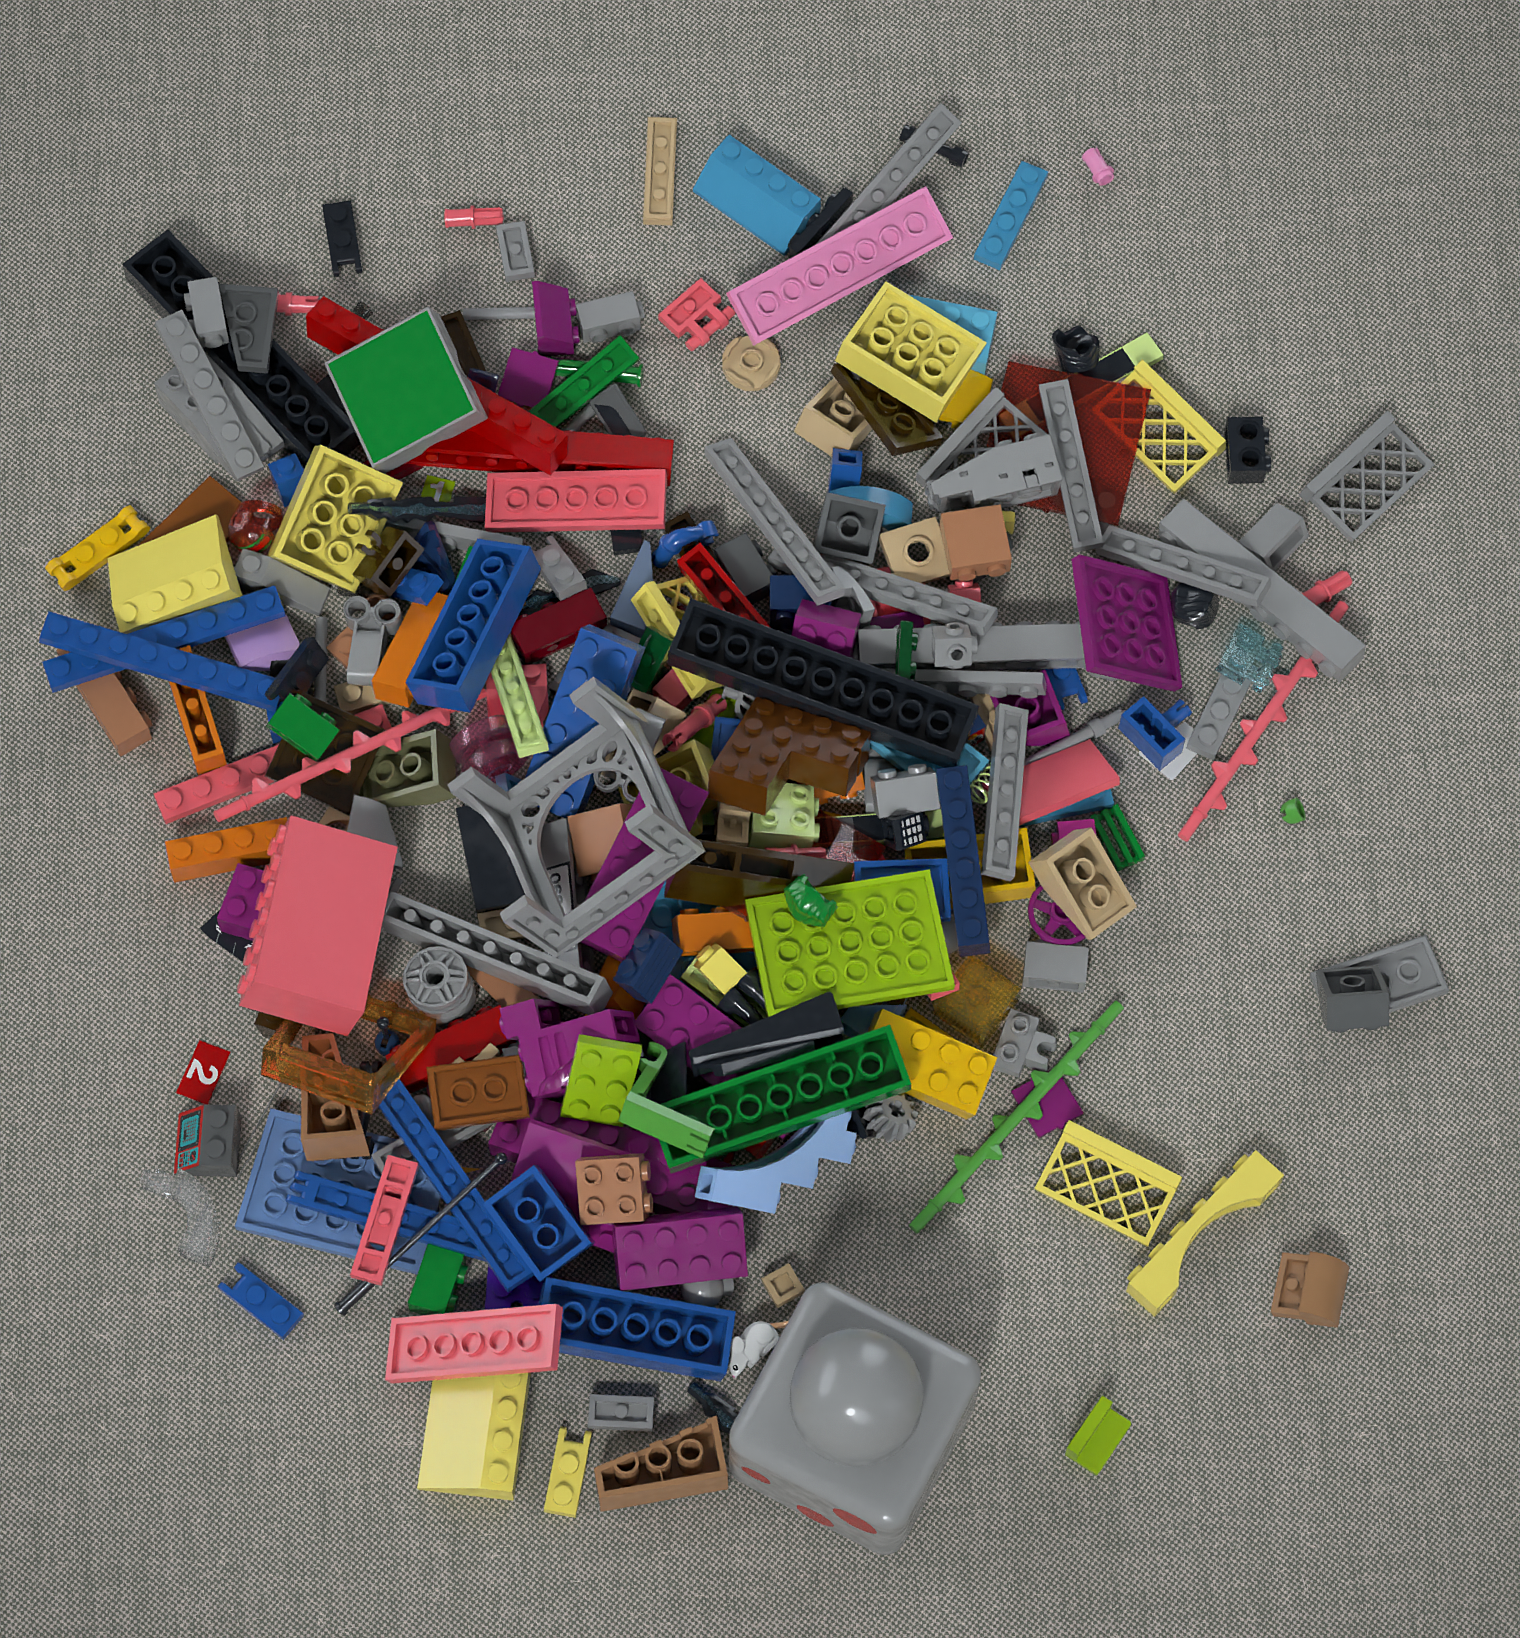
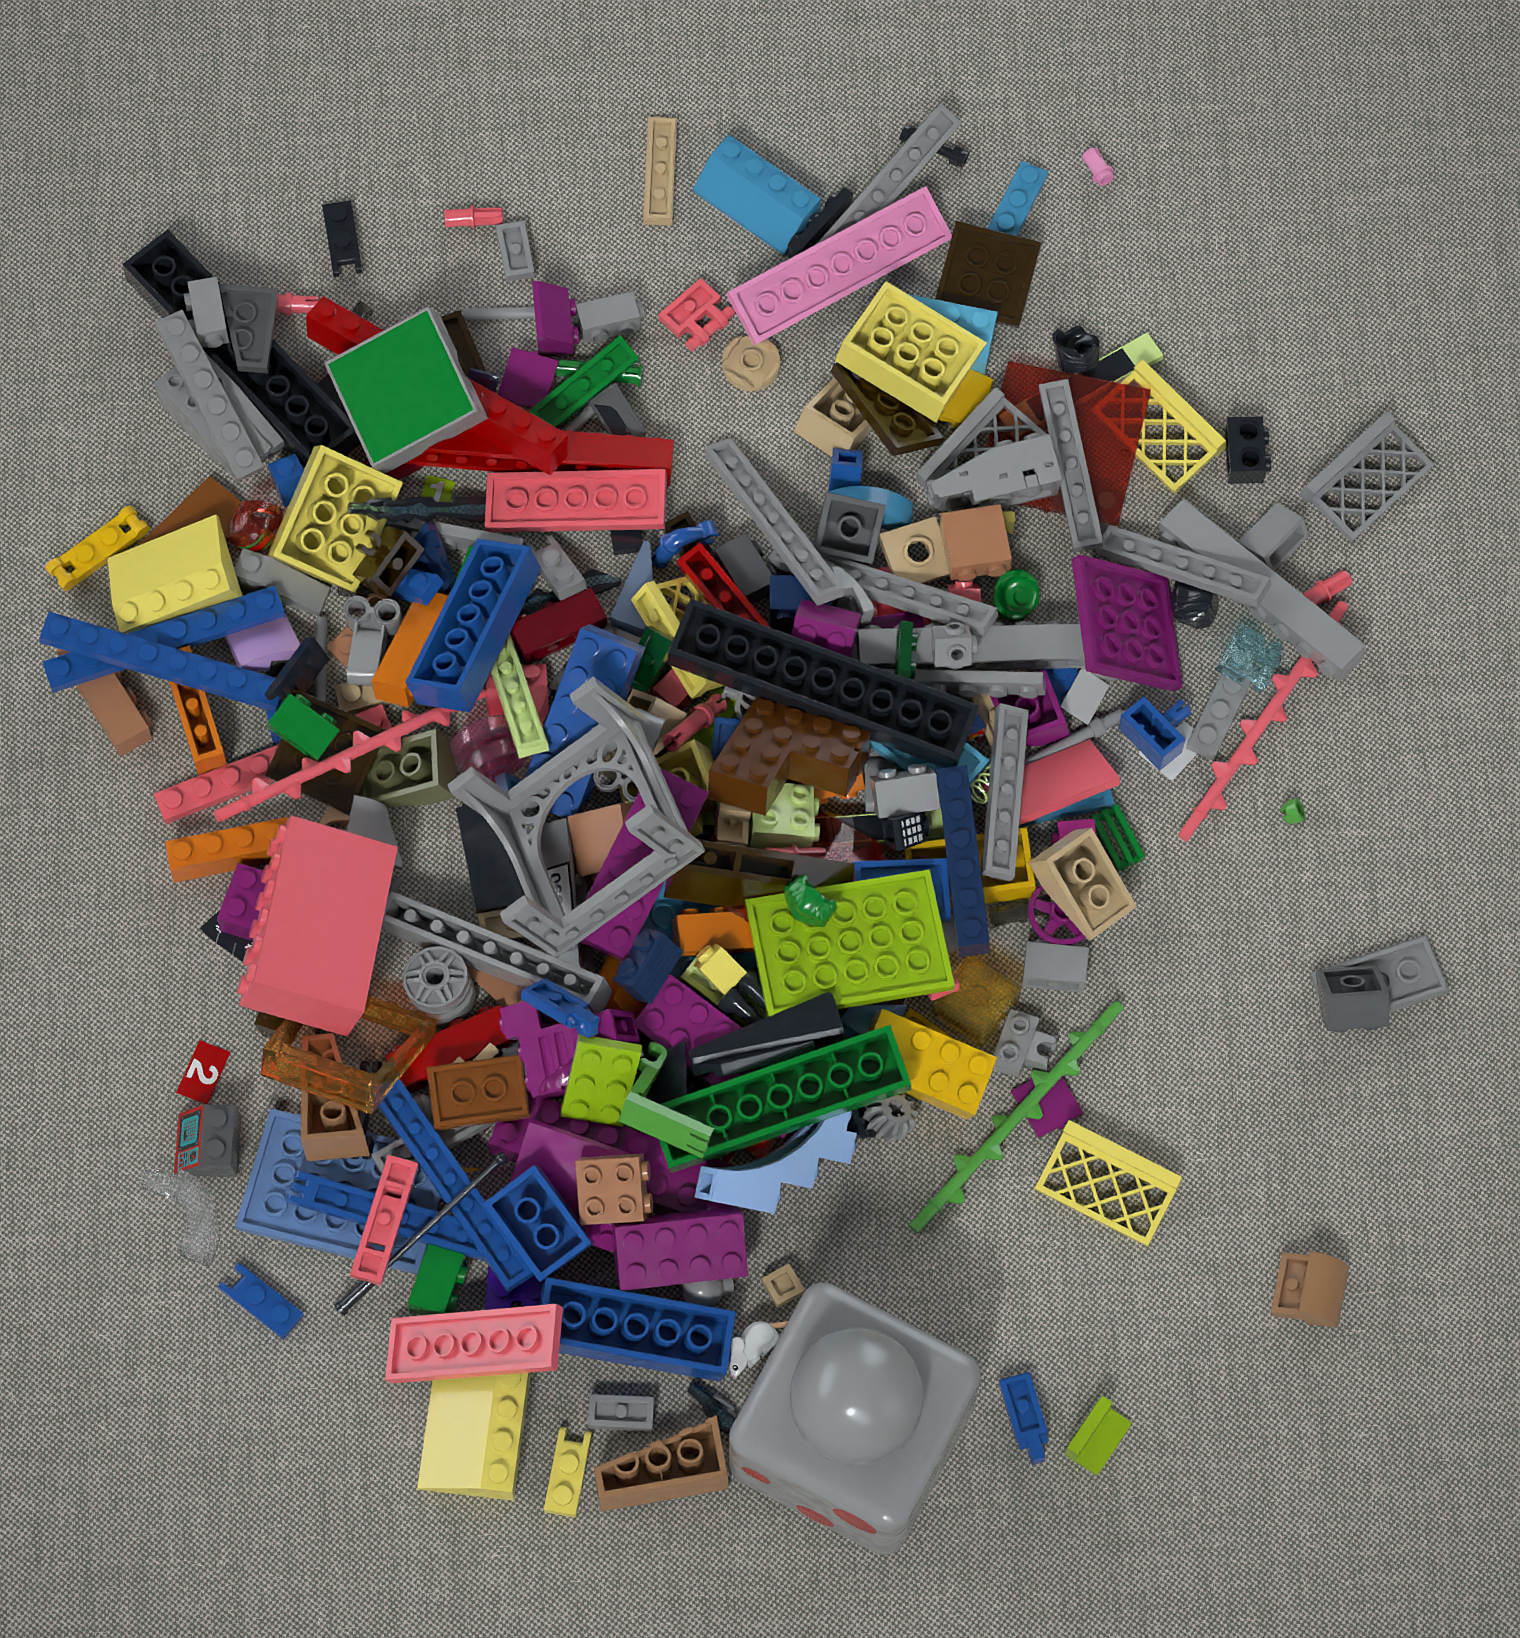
blue hinge [374,1017,400,1056] -> none
light yellow arch [1126,1150,1284,1317] -> none
none -> blue hinge [521,978,599,1038]
none -> dark brown plate [935,221,1042,329]
none -> clear smoke pin [988,894,1052,928]
none -> green hair [993,568,1040,621]
none -> blue hinge [998,1372,1048,1465]
none -> white sticker [1060,668,1110,725]

